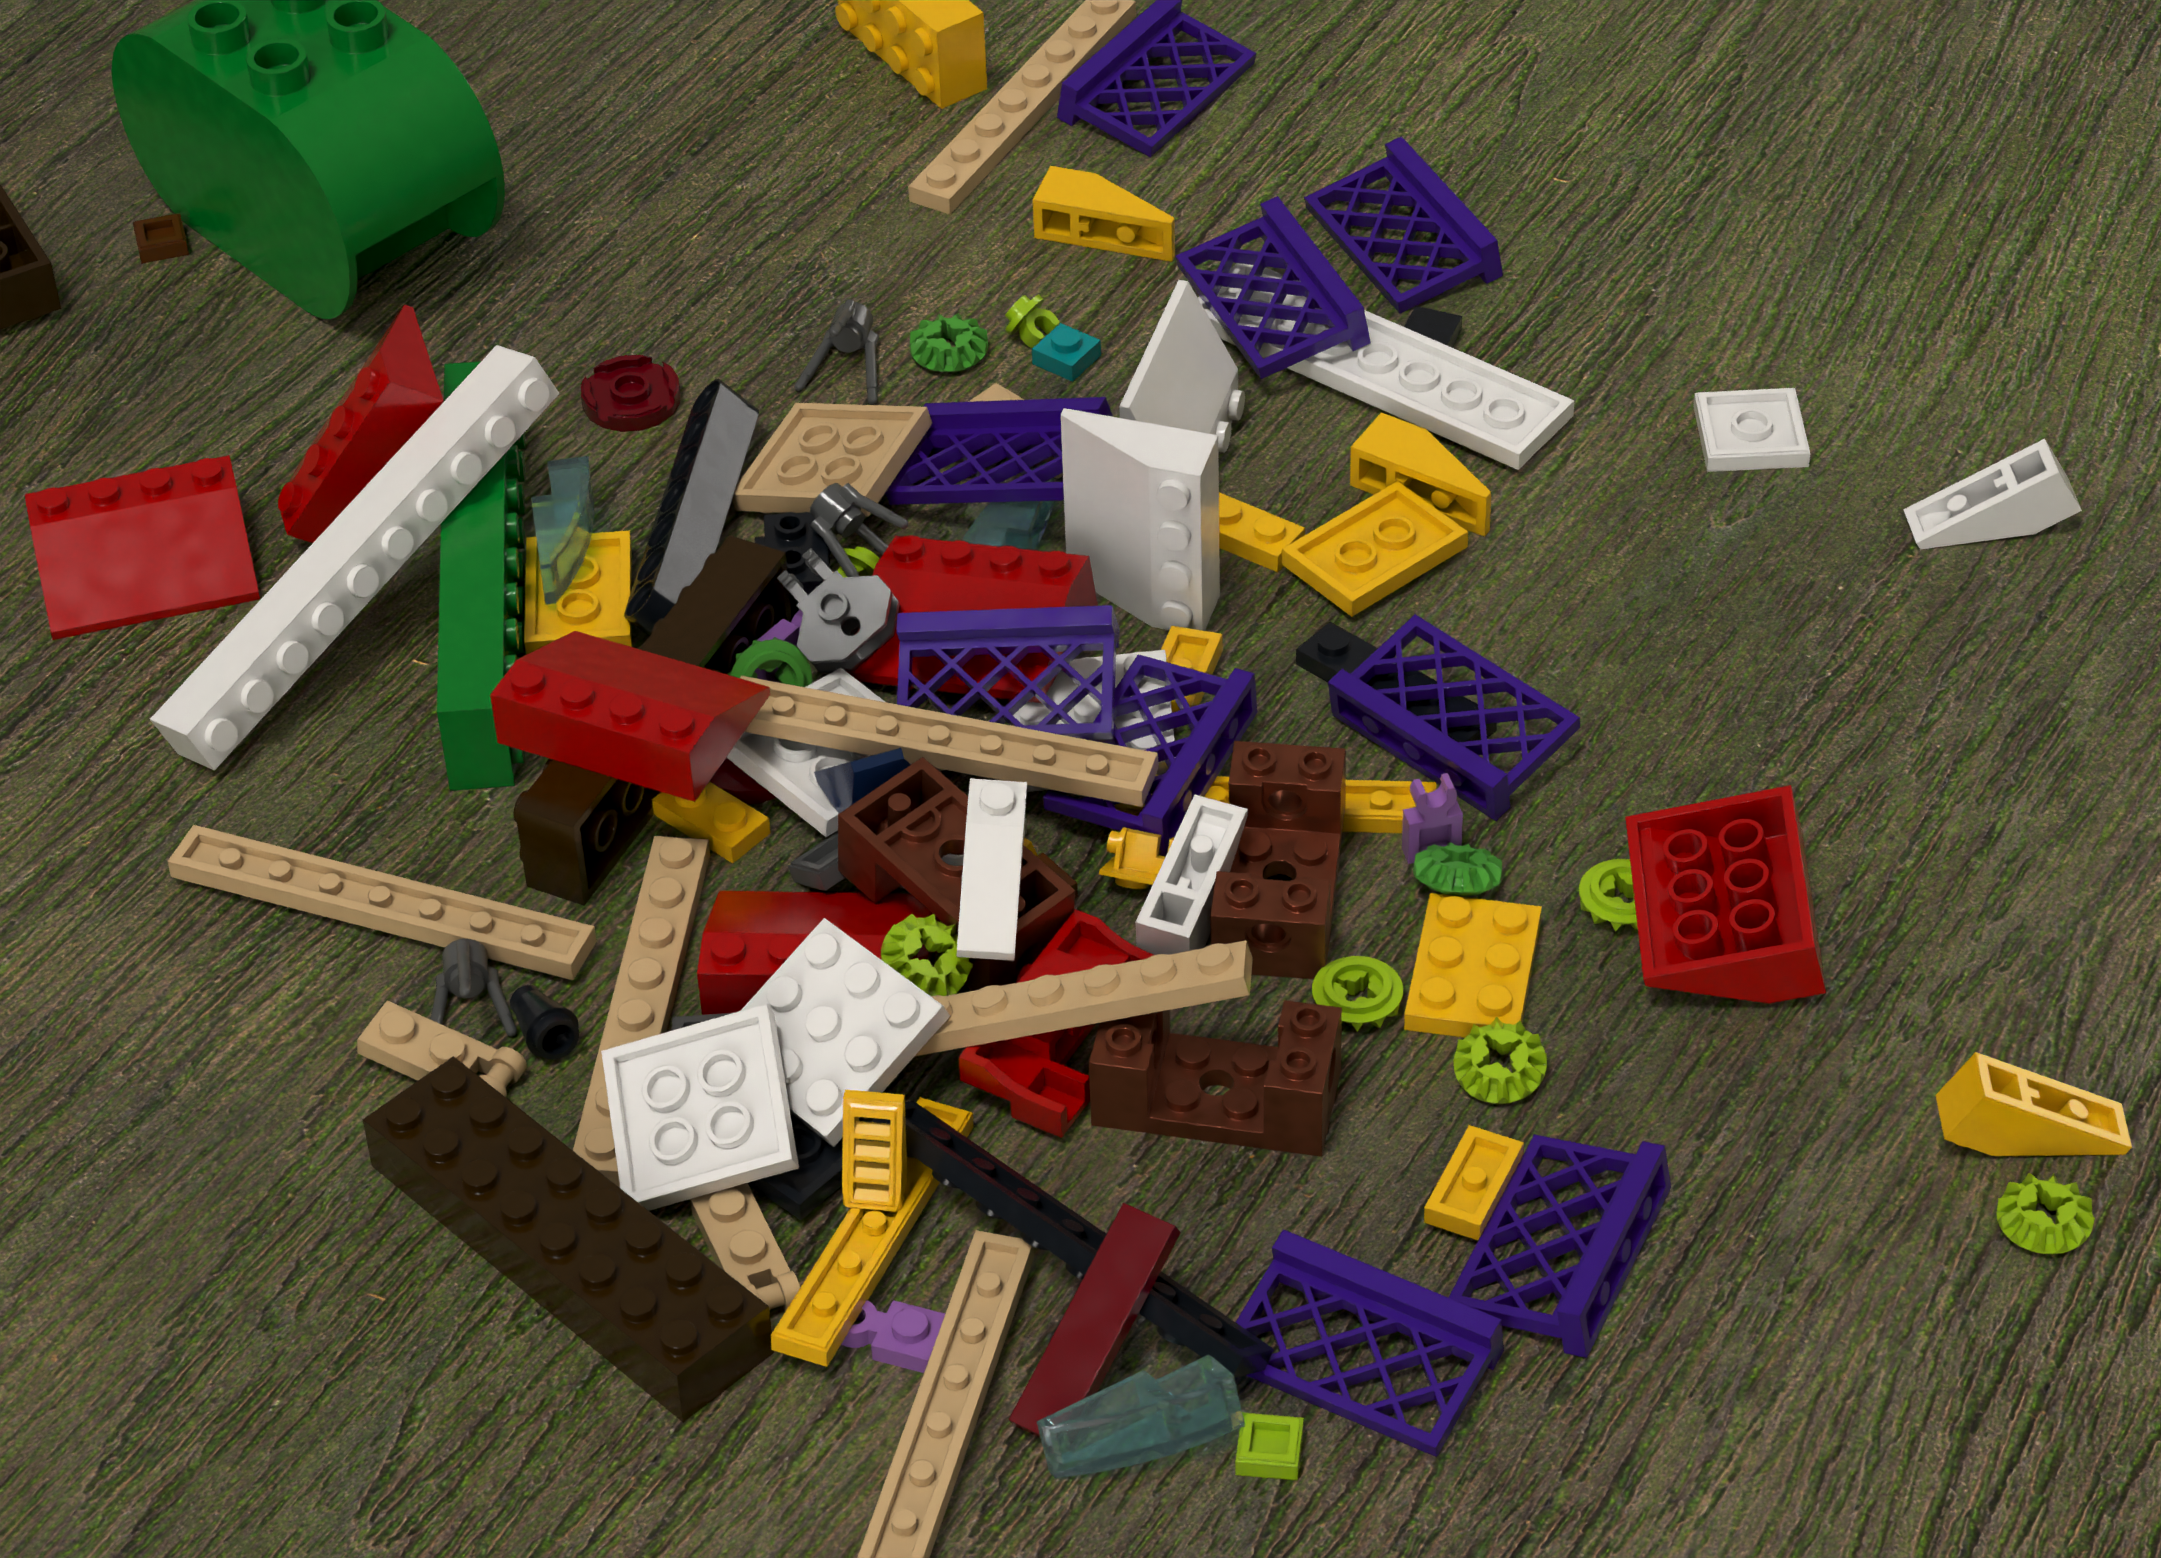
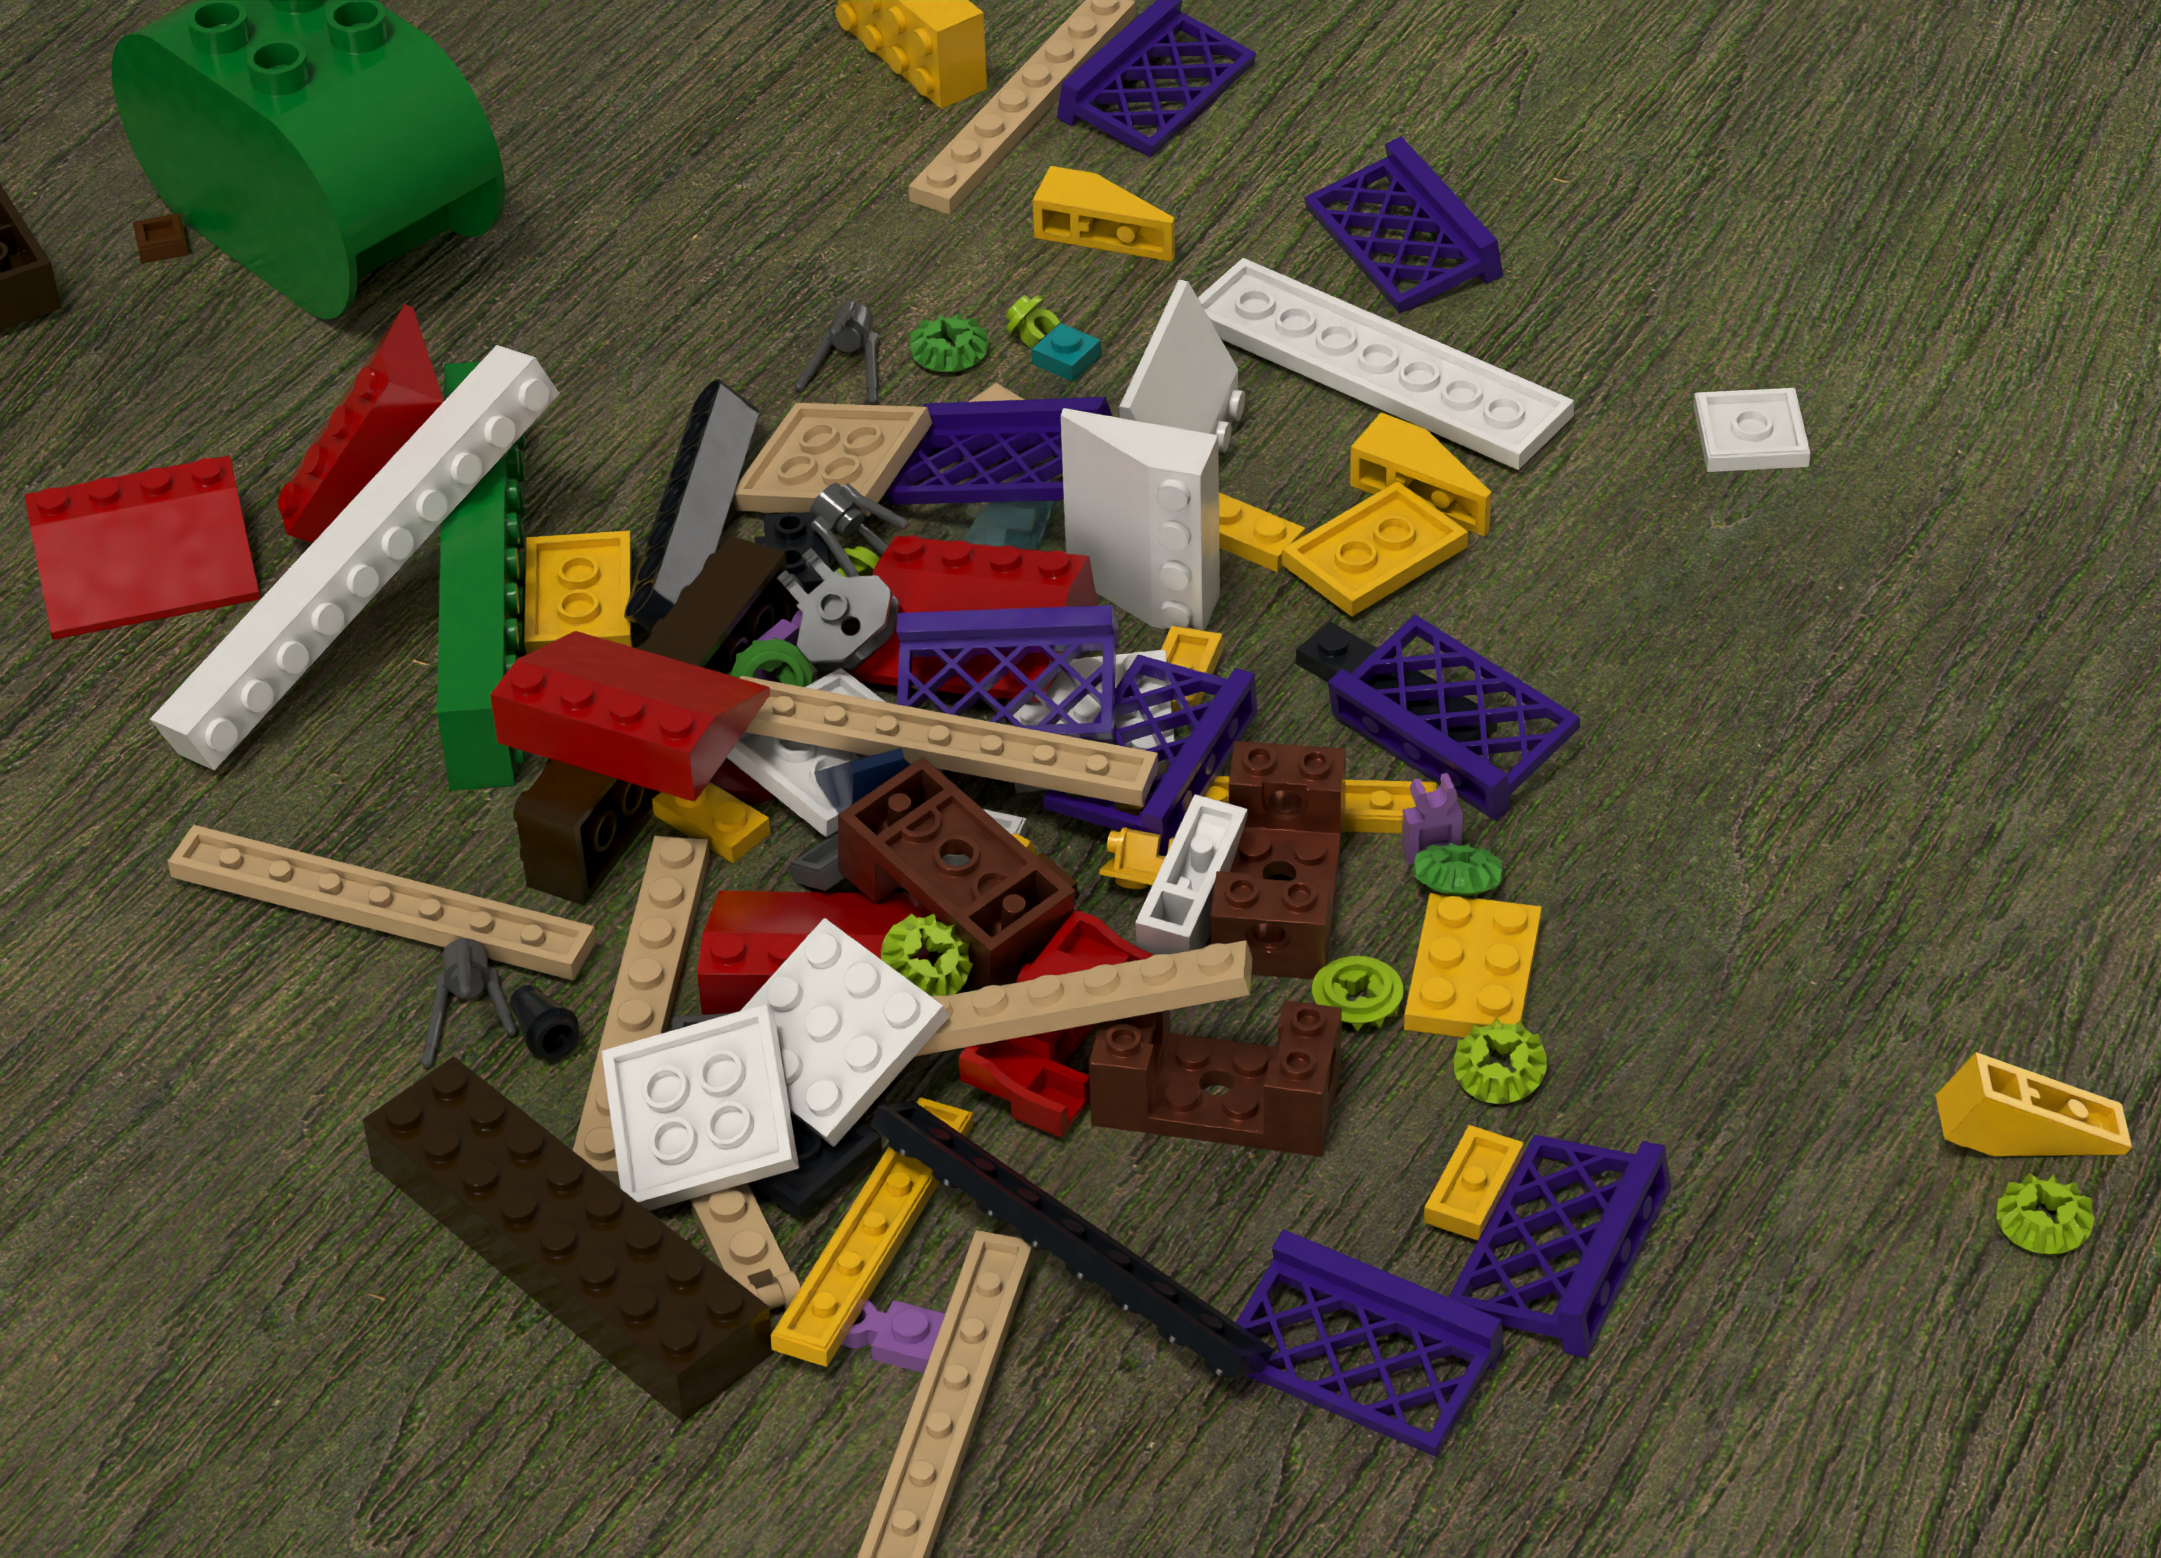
tan plate [357,1000,527,1097] -> none
clear light blue slope [531,456,594,605] -> none
dark red tile [581,355,680,432] -> none
yellow slope [842,1090,908,1212] -> none
white slope [957,778,1027,961] -> none
dark red tile [1009,1203,1181,1450] -> none
clear light blue slope [1037,1355,1245,1478] -> none
dark purple fence [1175,196,1371,379] -> none
lime tile [1235,1412,1304,1481] -> none
black tile [1404,306,1462,347] -> none
lime gear [1579,859,1638,932] -> none
red slope [1625,785,1826,1004] -> none
white slope [1903,439,2082,550] -> none

